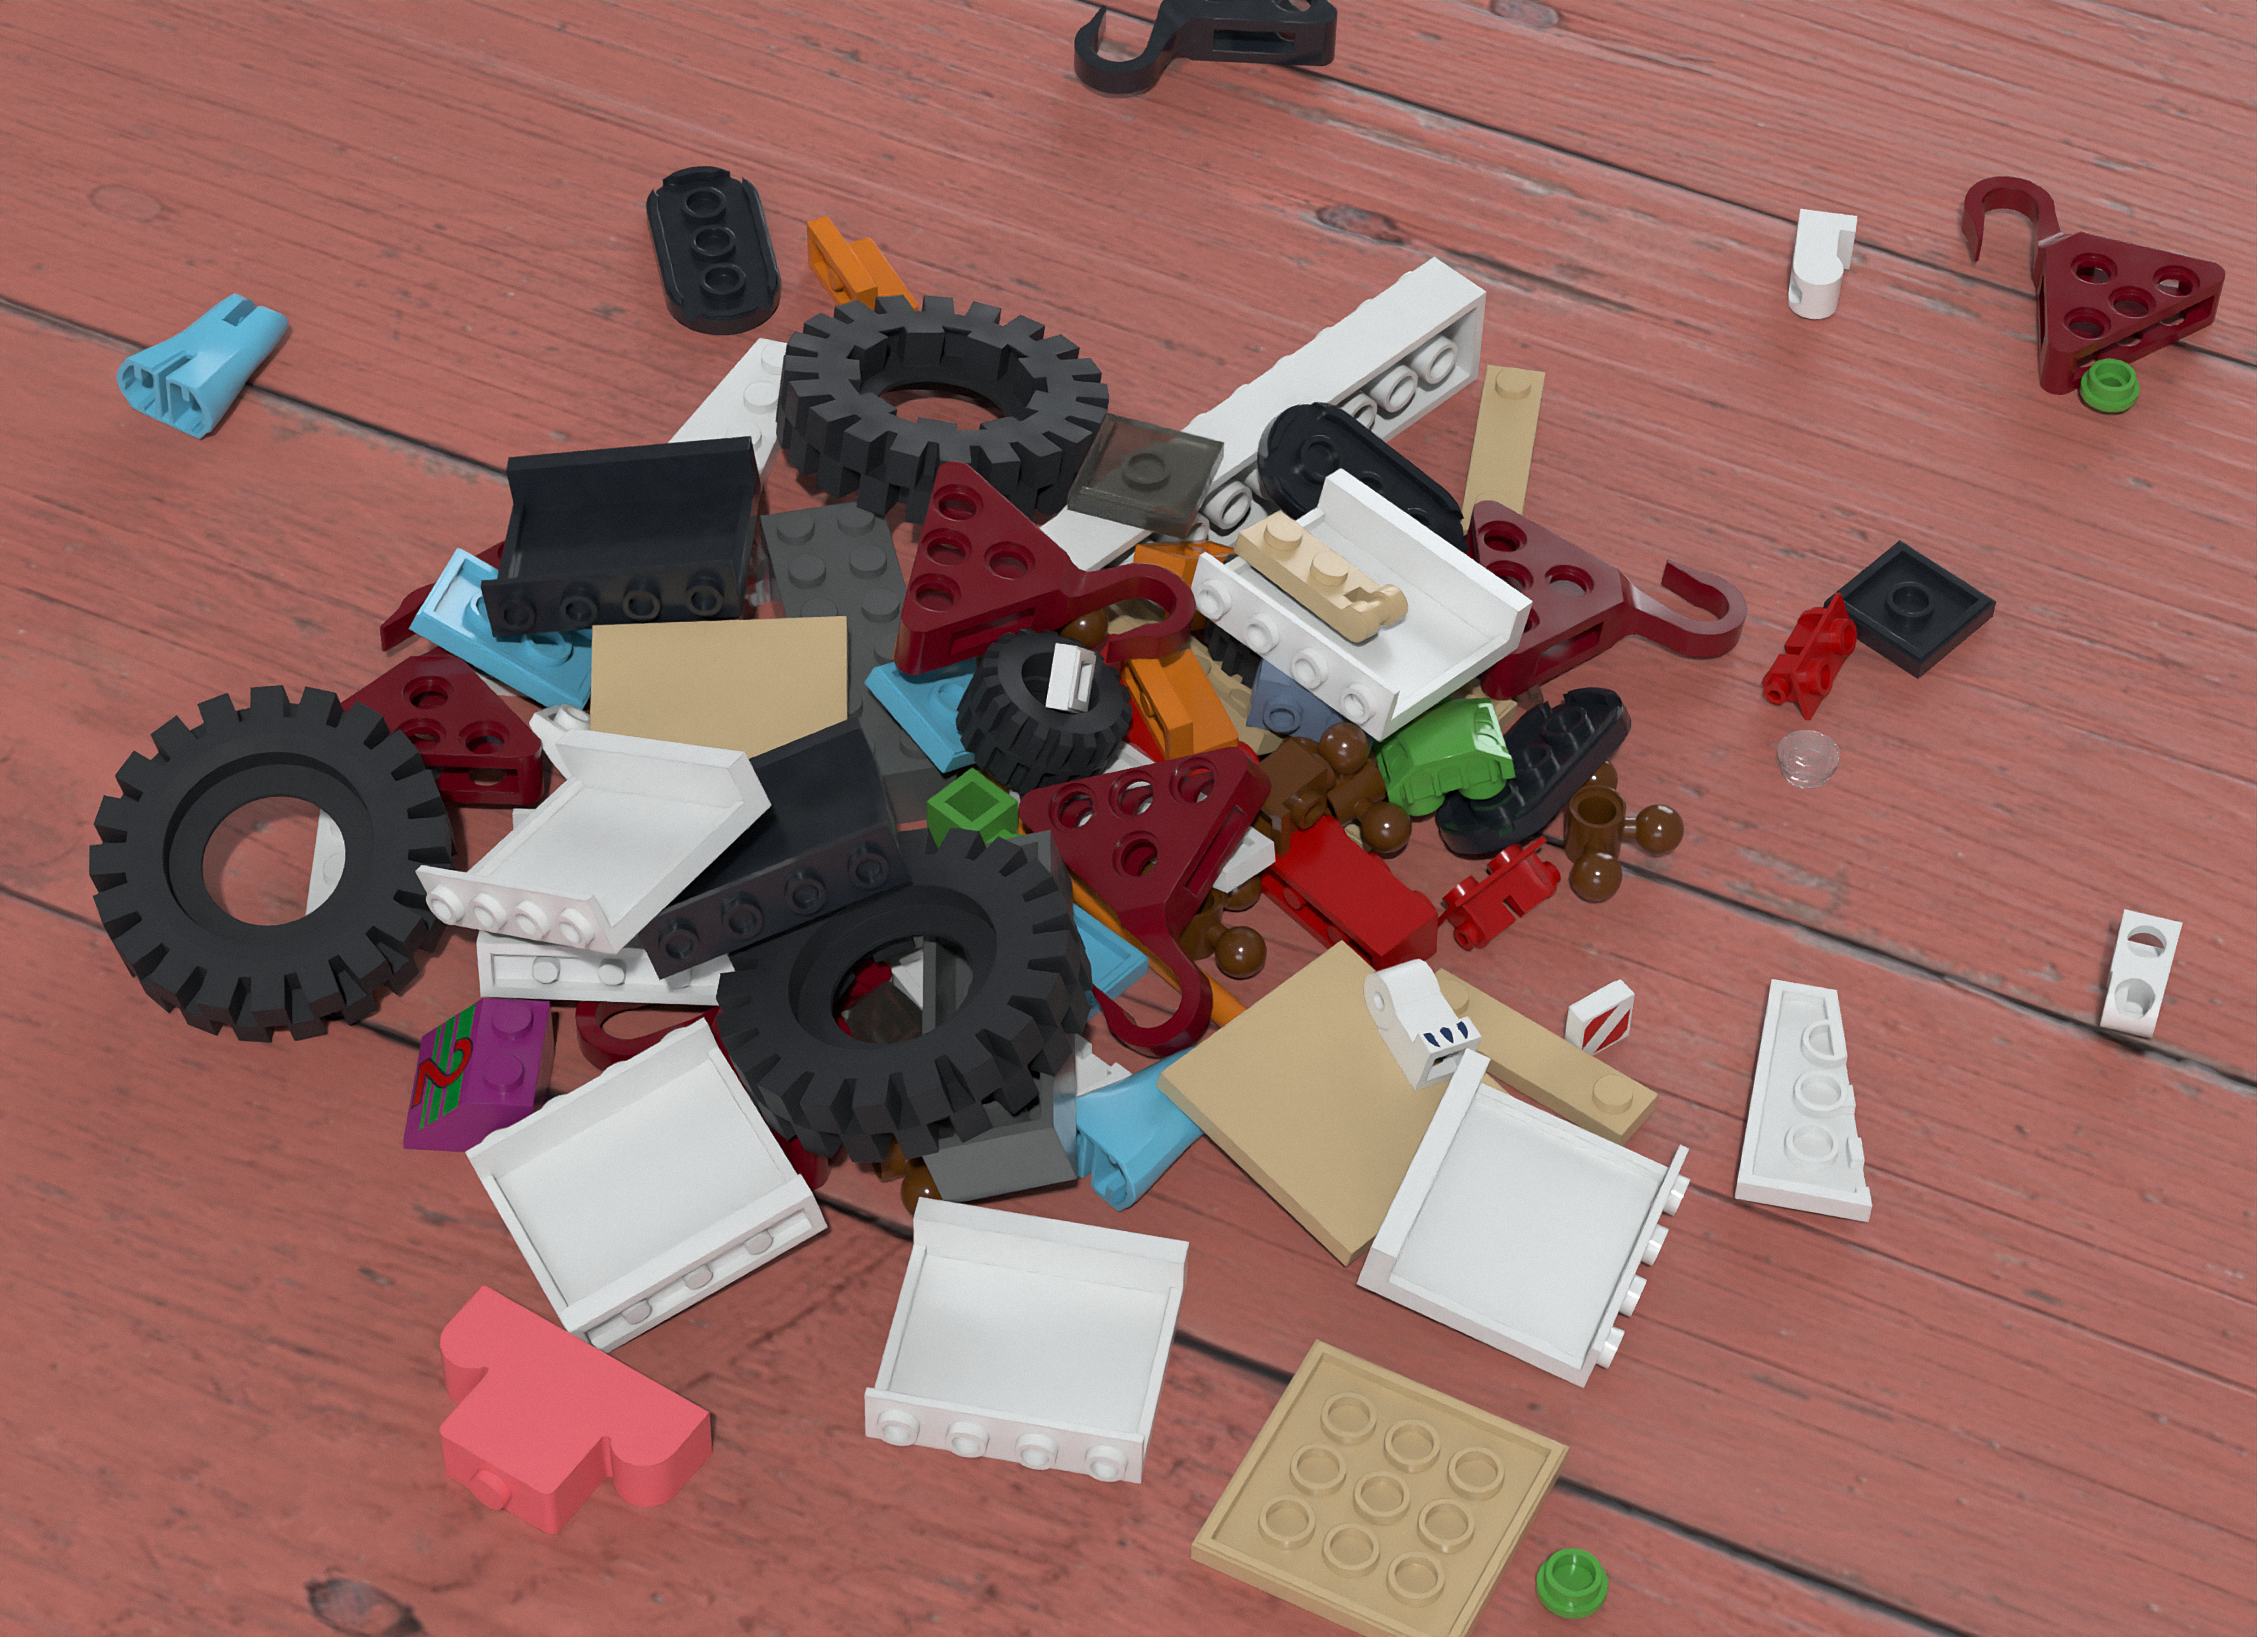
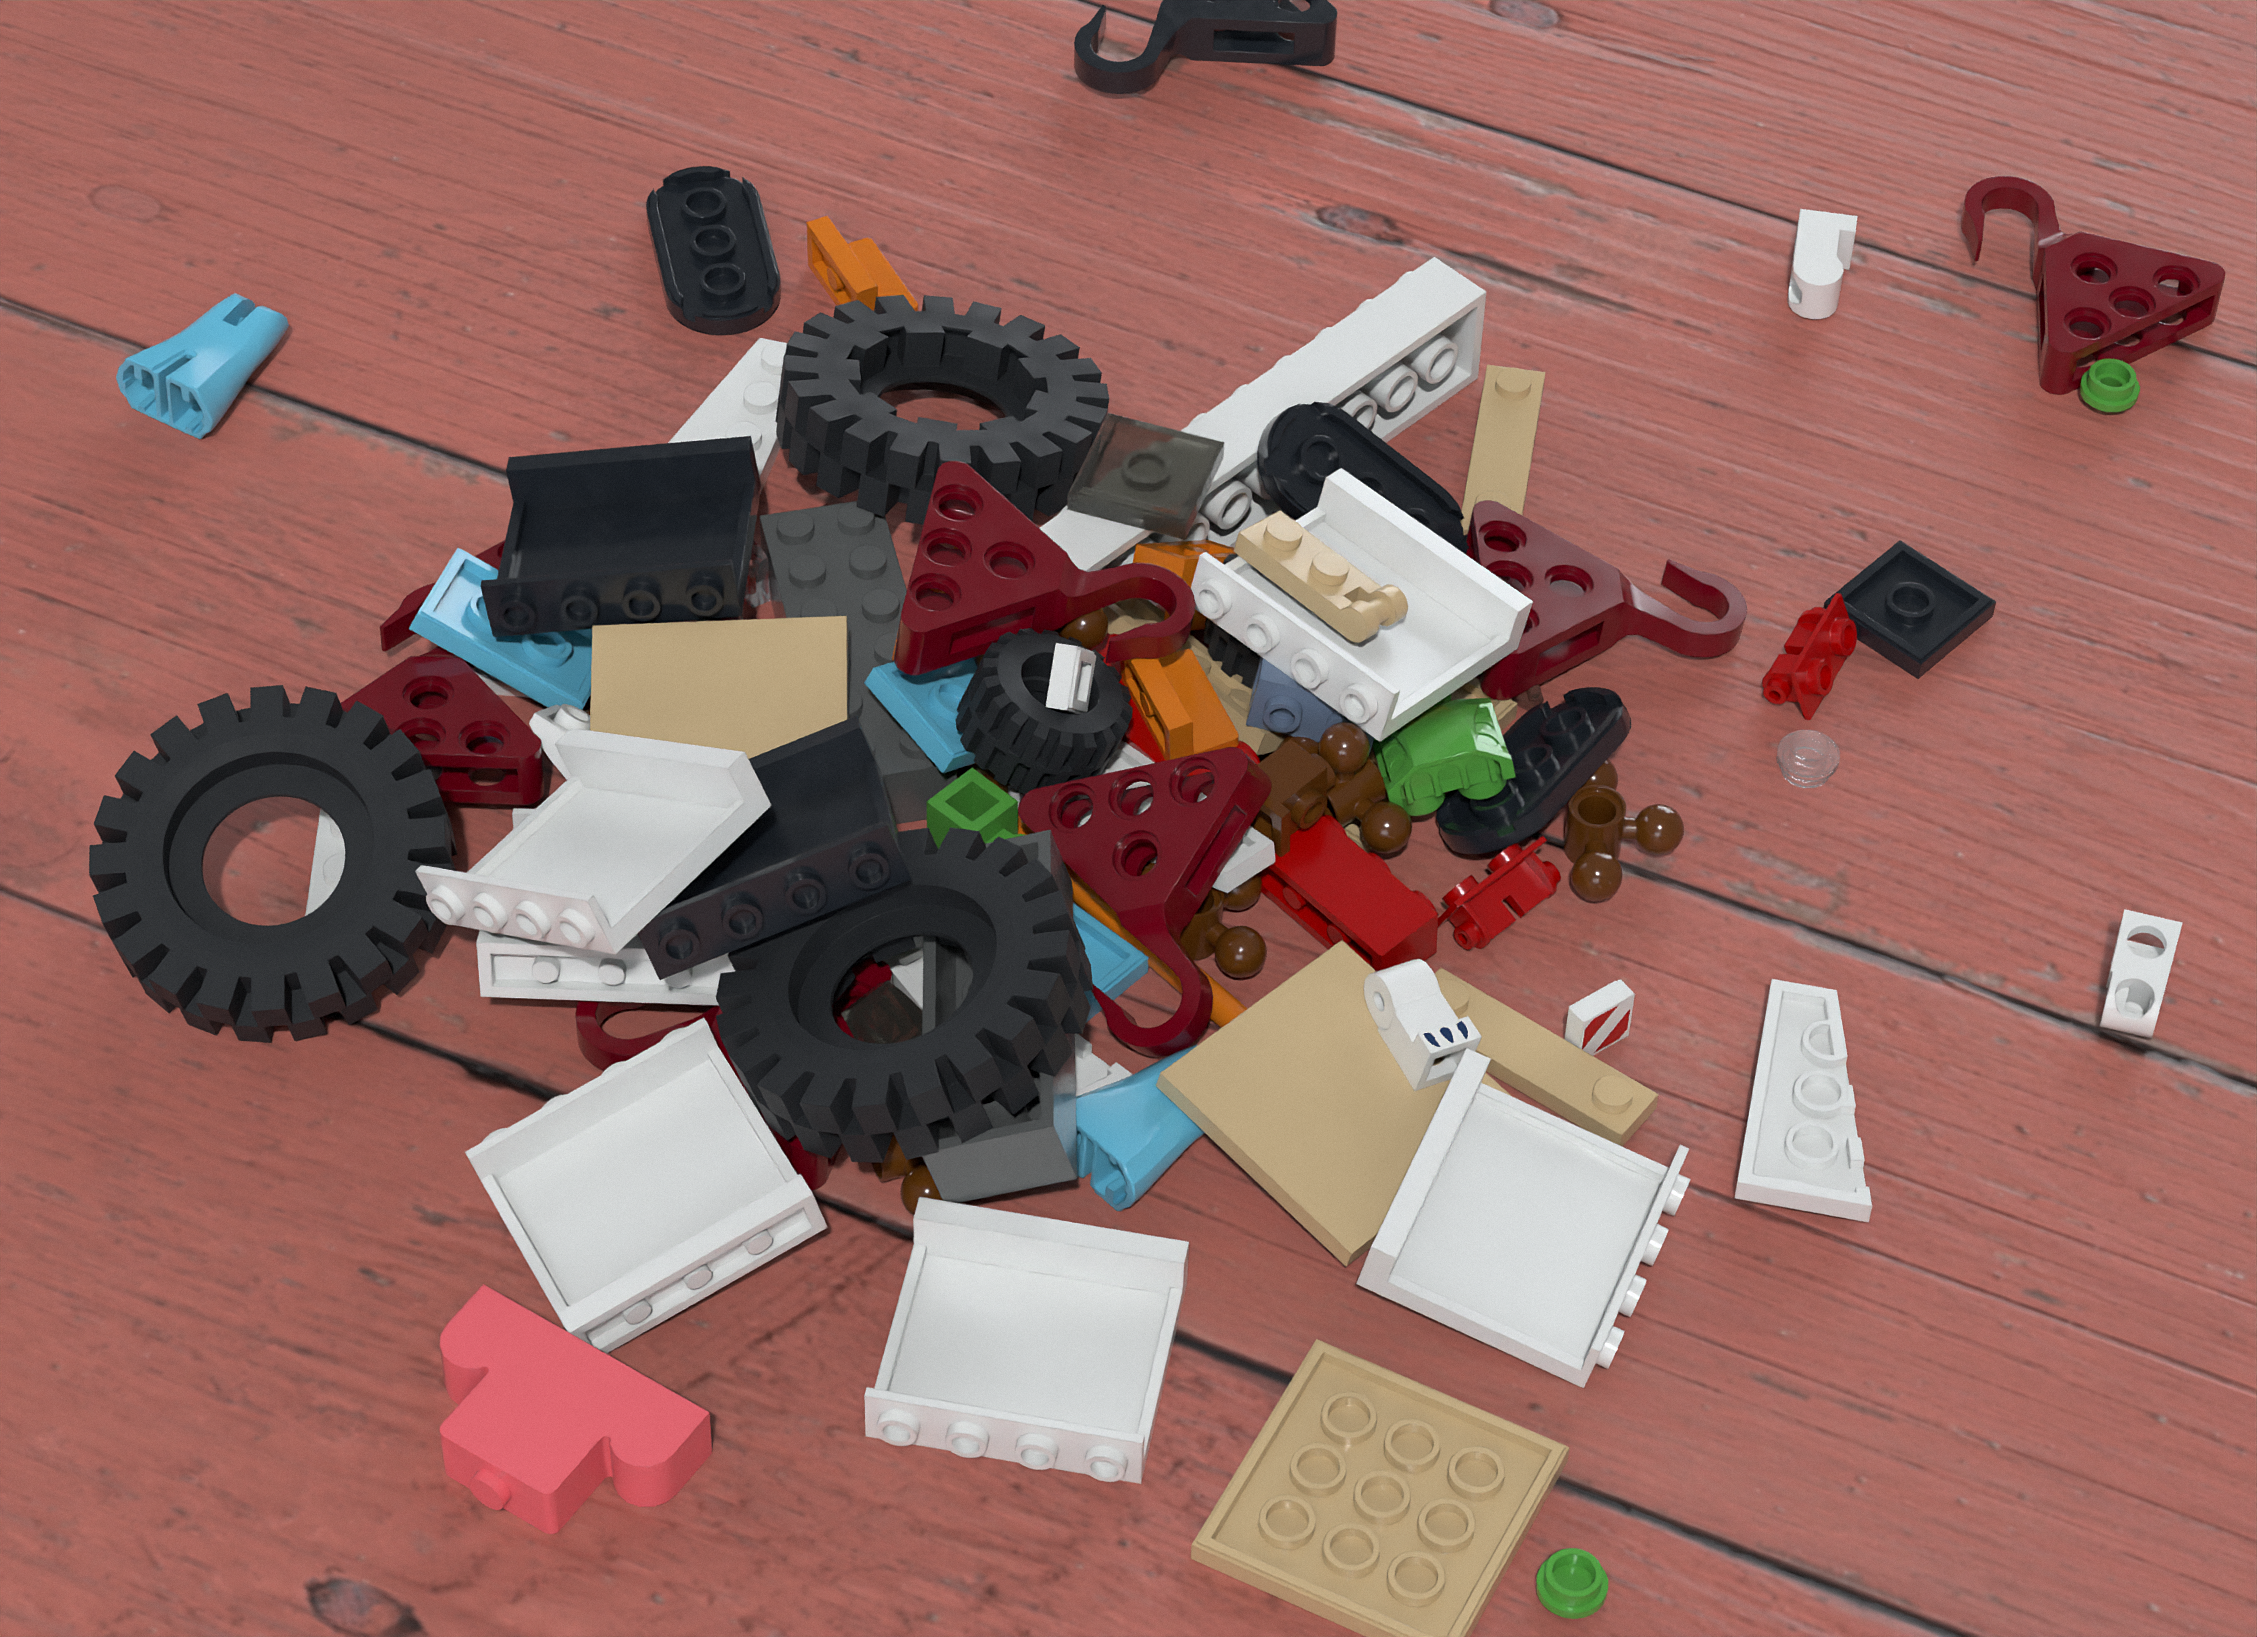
magenta slope [403,998,555,1152] -> none

